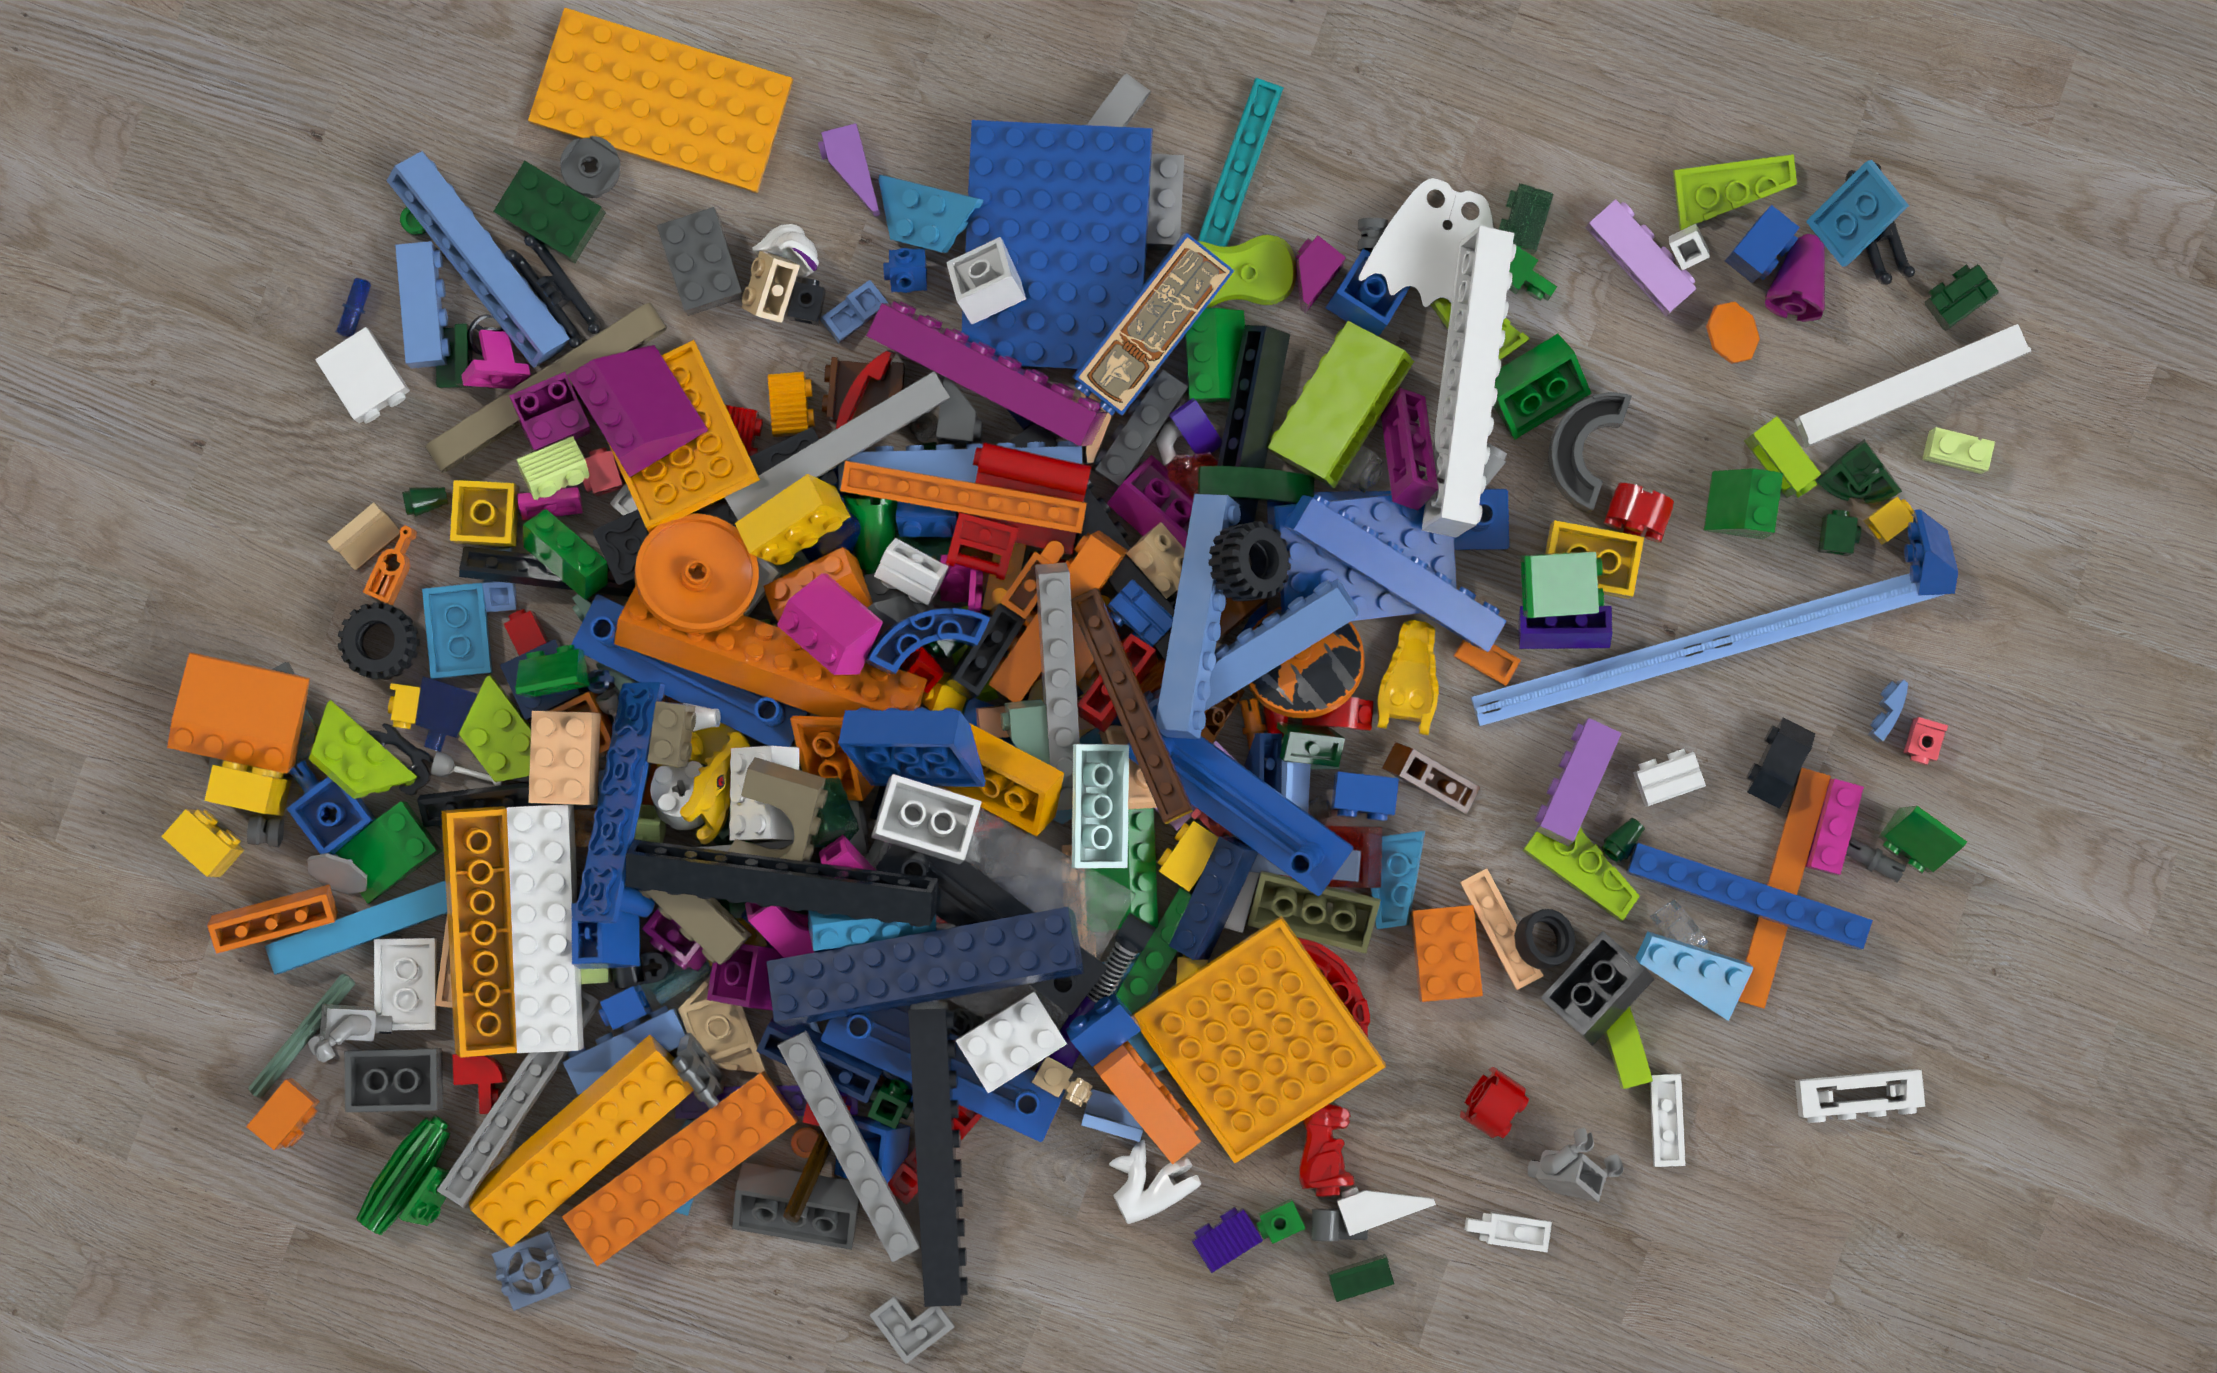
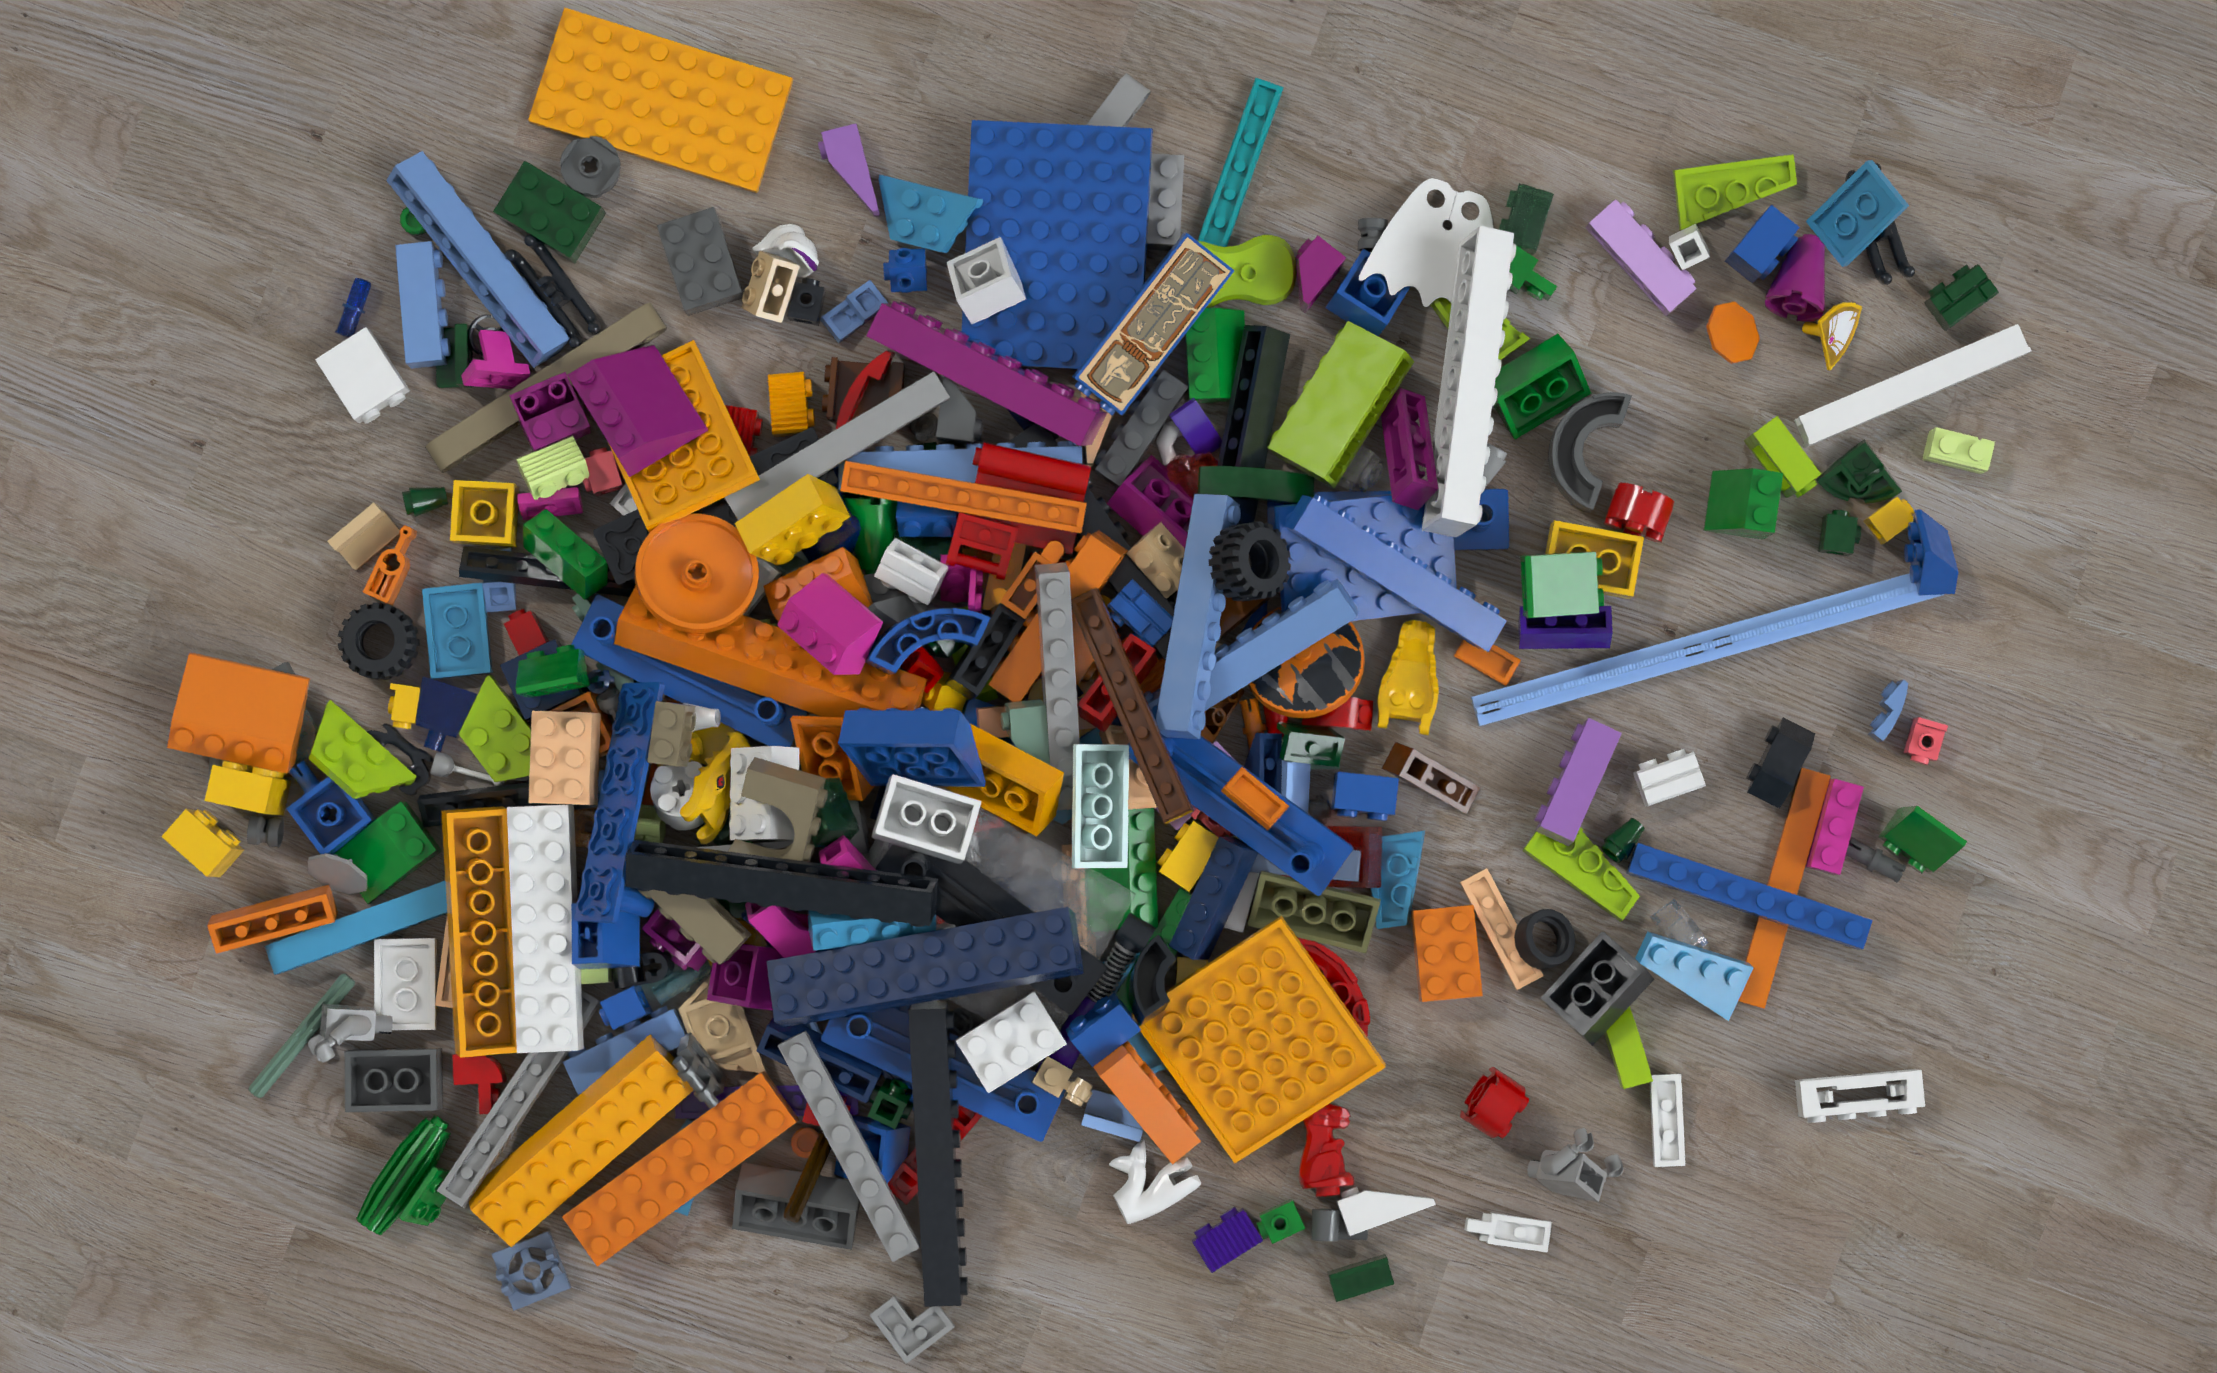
orange brick [246,1078,320,1150] -> none
none -> black brick [1129,935,1176,1026]
none -> orange tile [1221,767,1289,830]
none -> shield [1802,302,1862,371]

